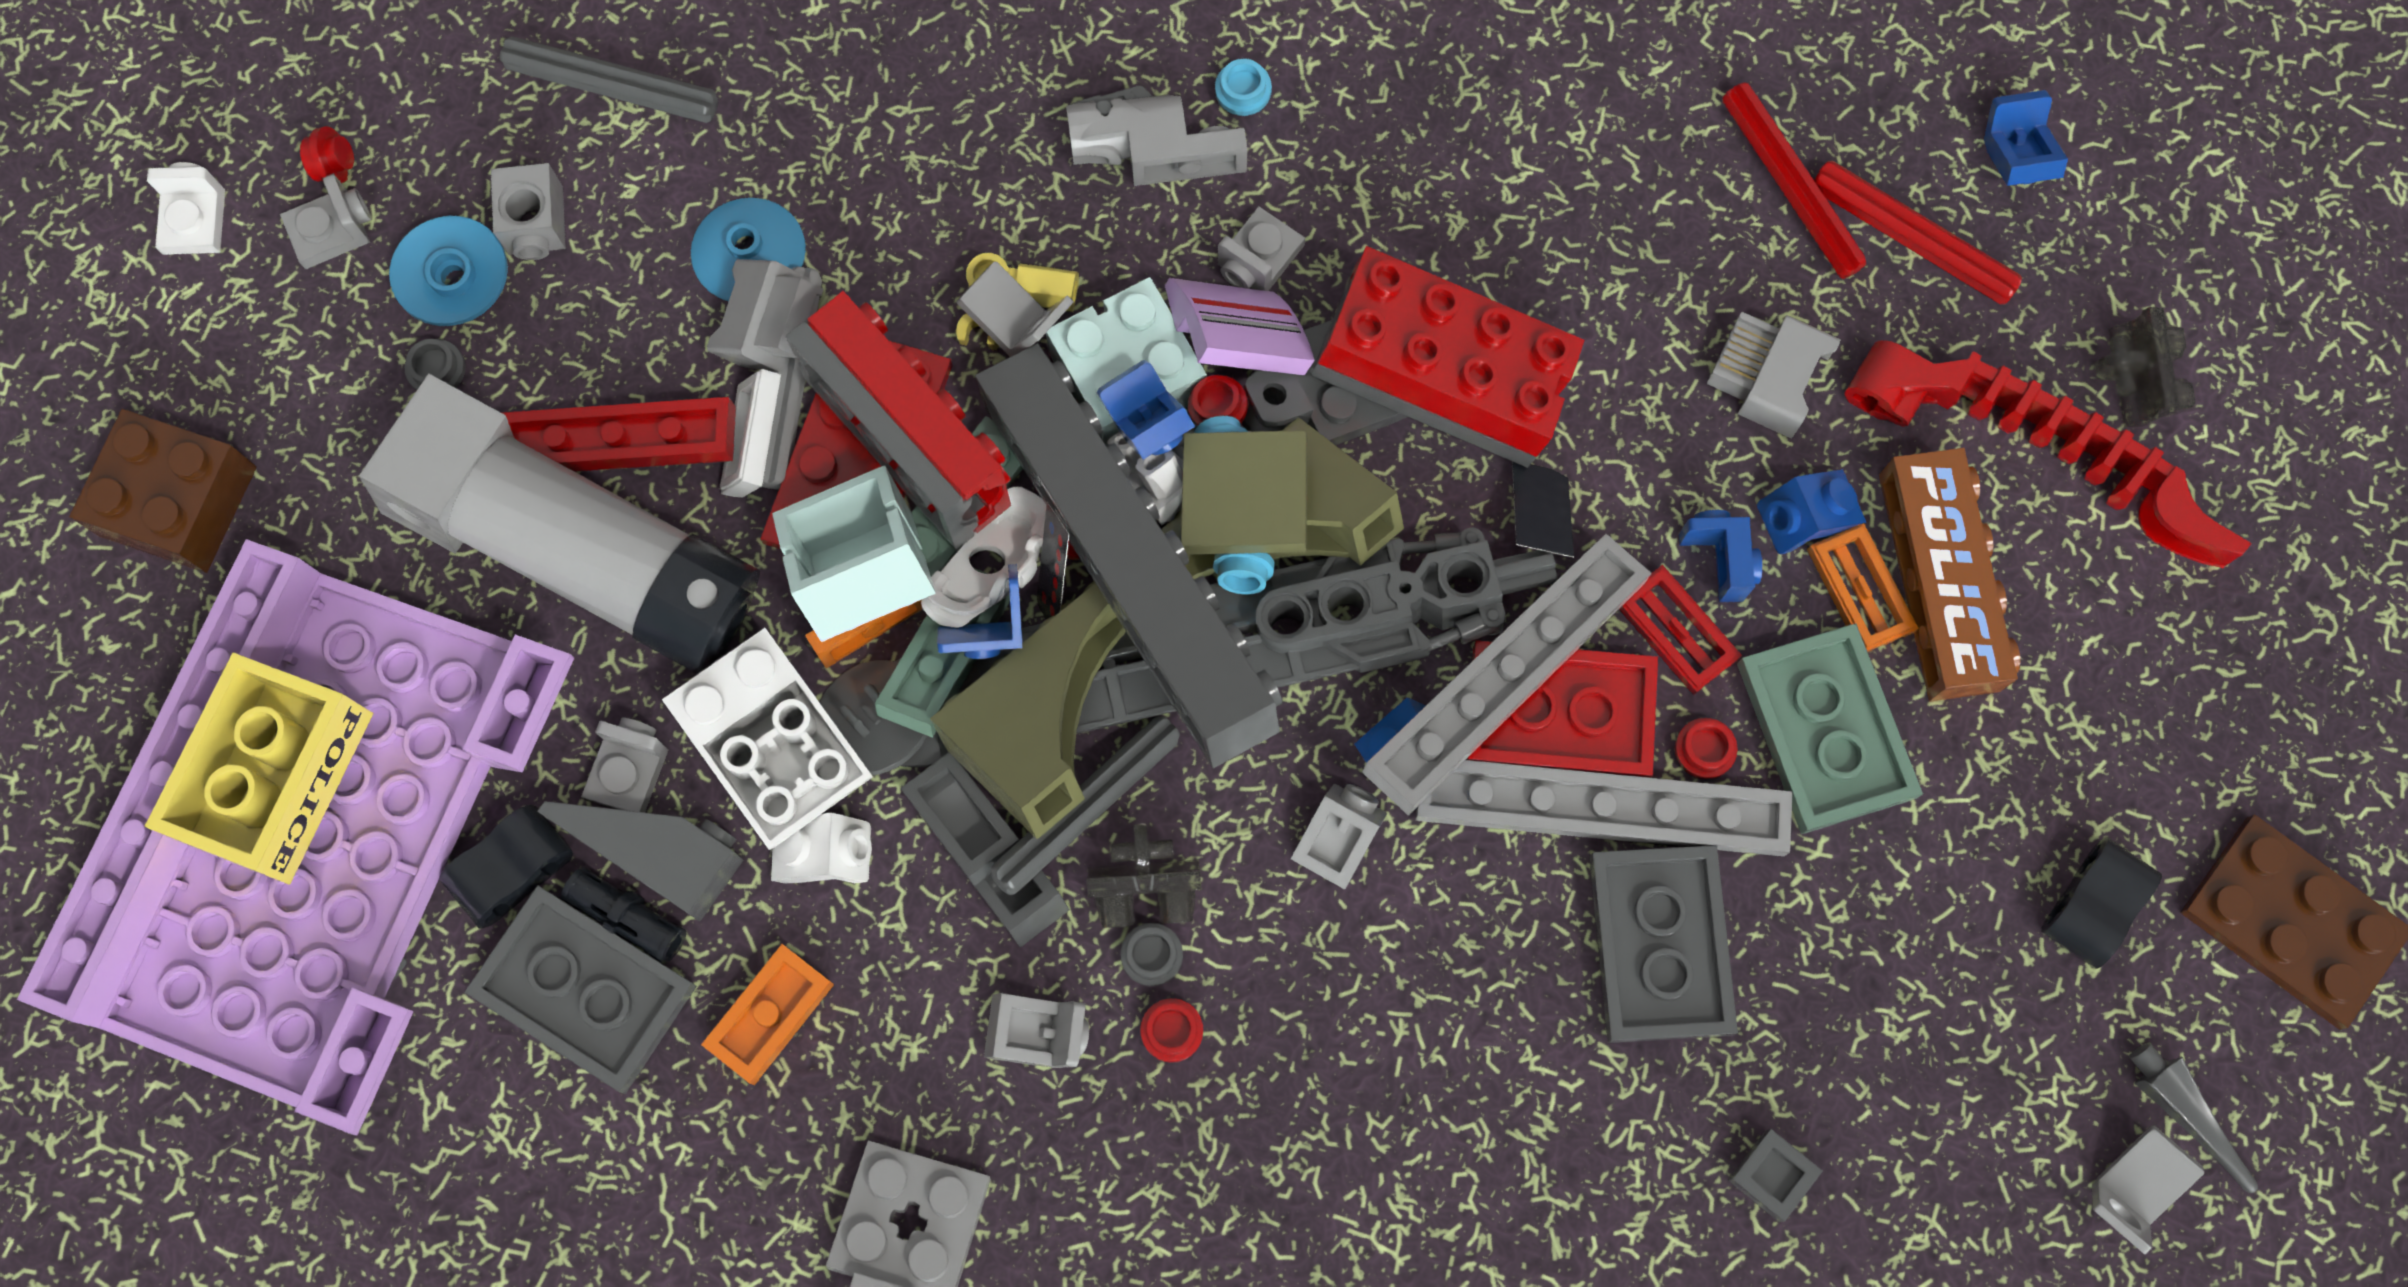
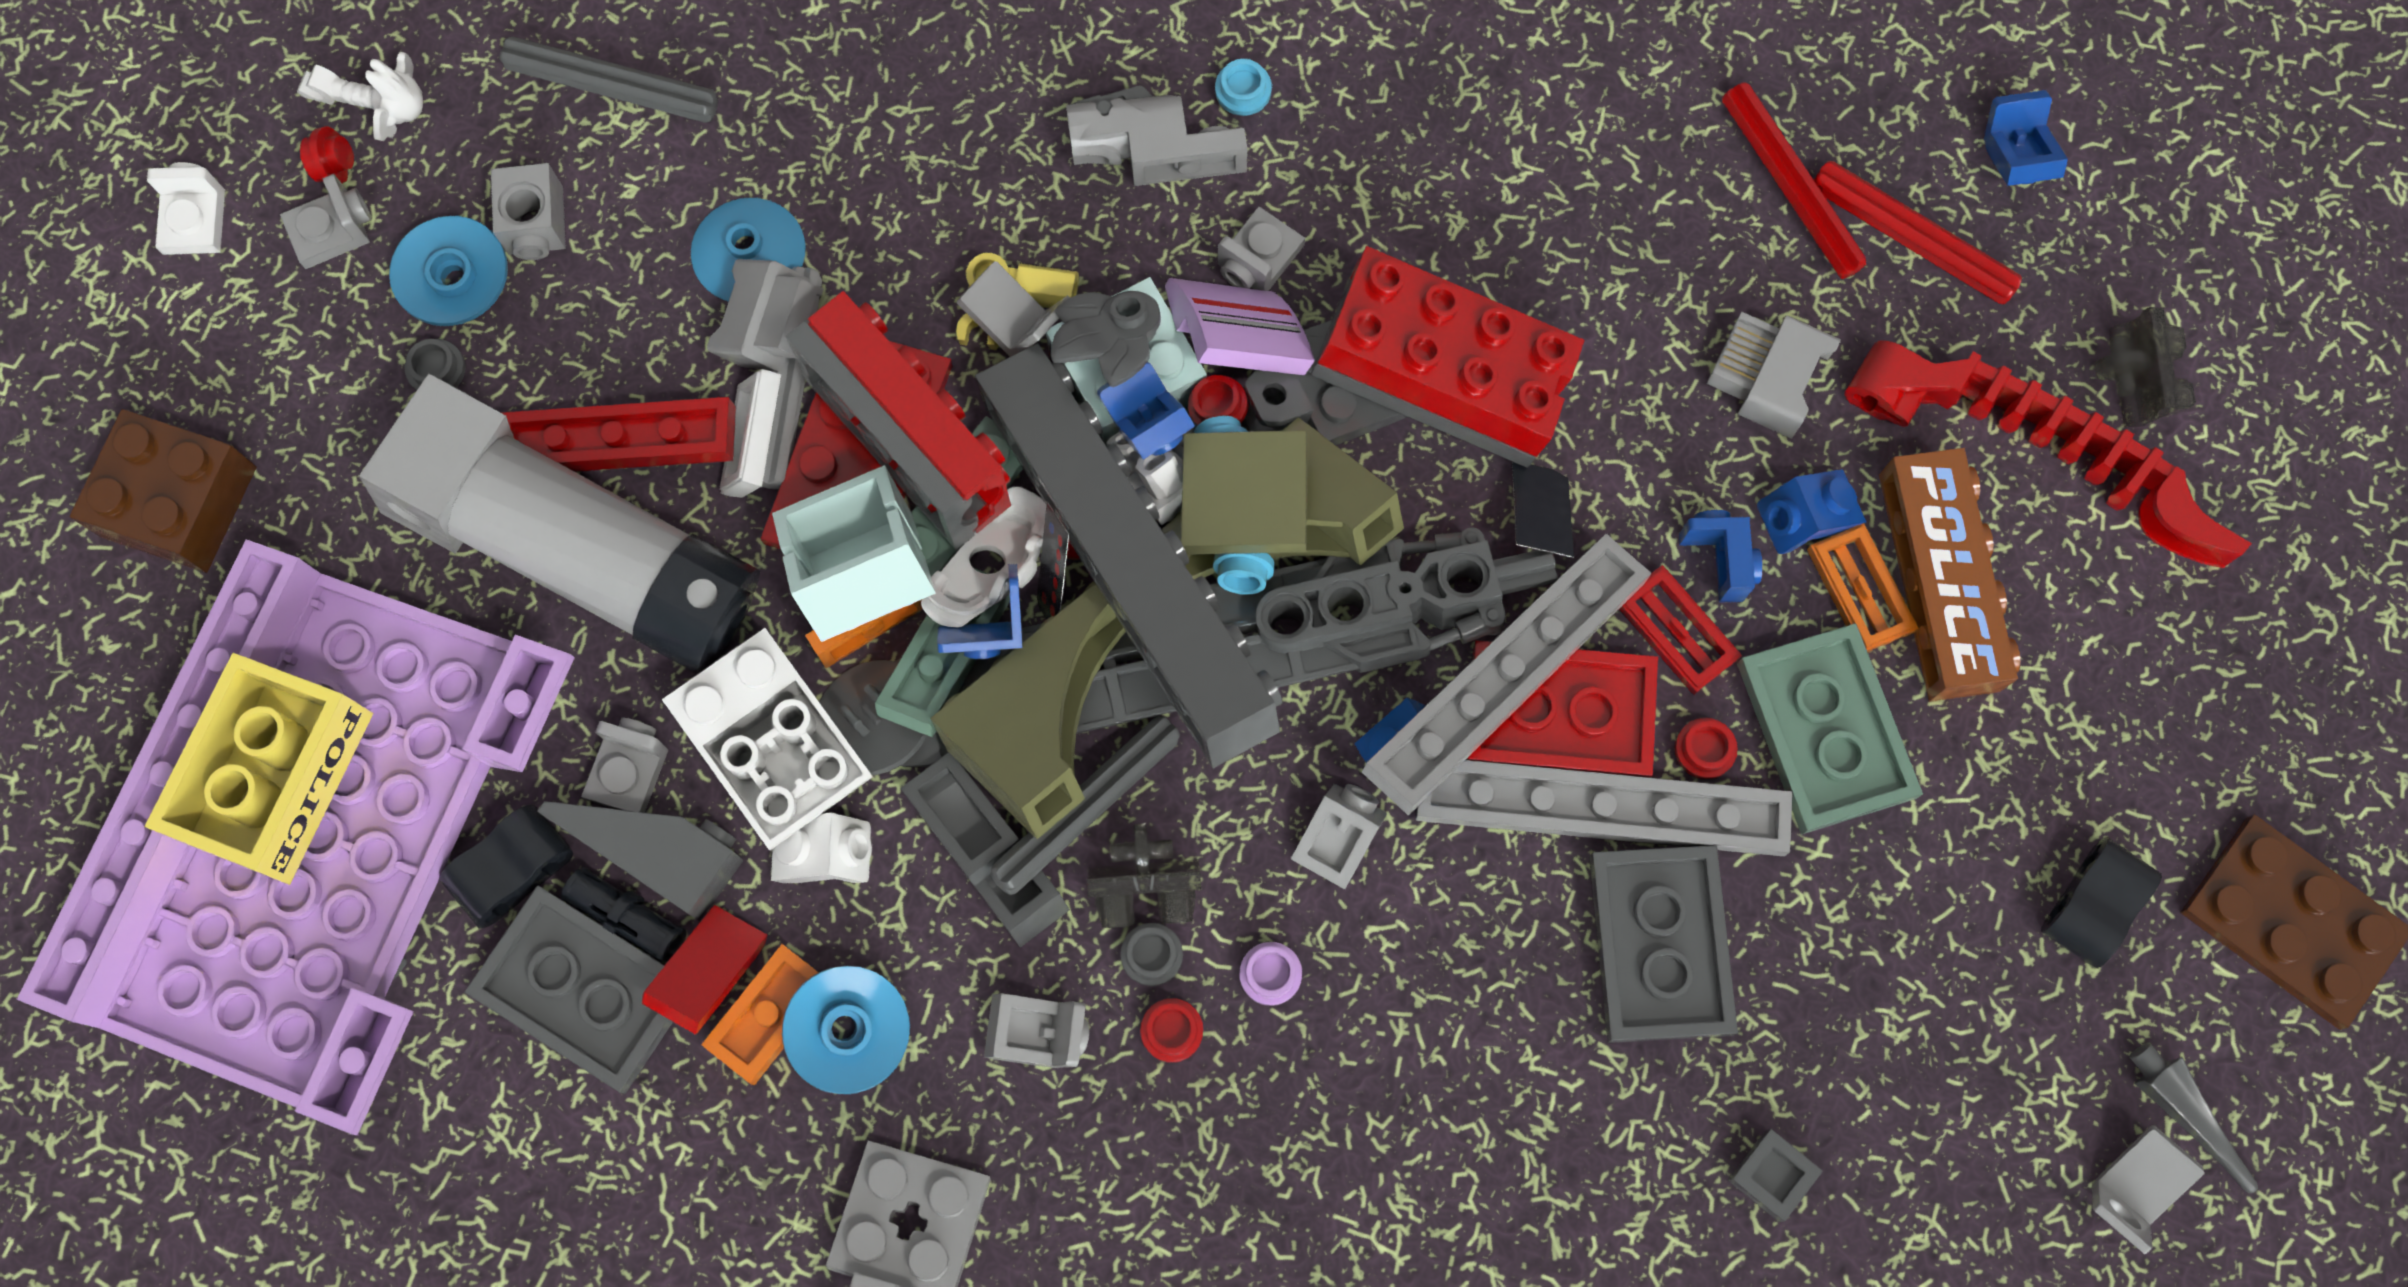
none -> white piece [297,51,423,141]
none -> red tile [642,905,767,1035]
none -> dark azure dish [782,966,910,1094]
none -> dark grey plate [1051,291,1161,388]
none -> lavender plate [1240,942,1302,1006]

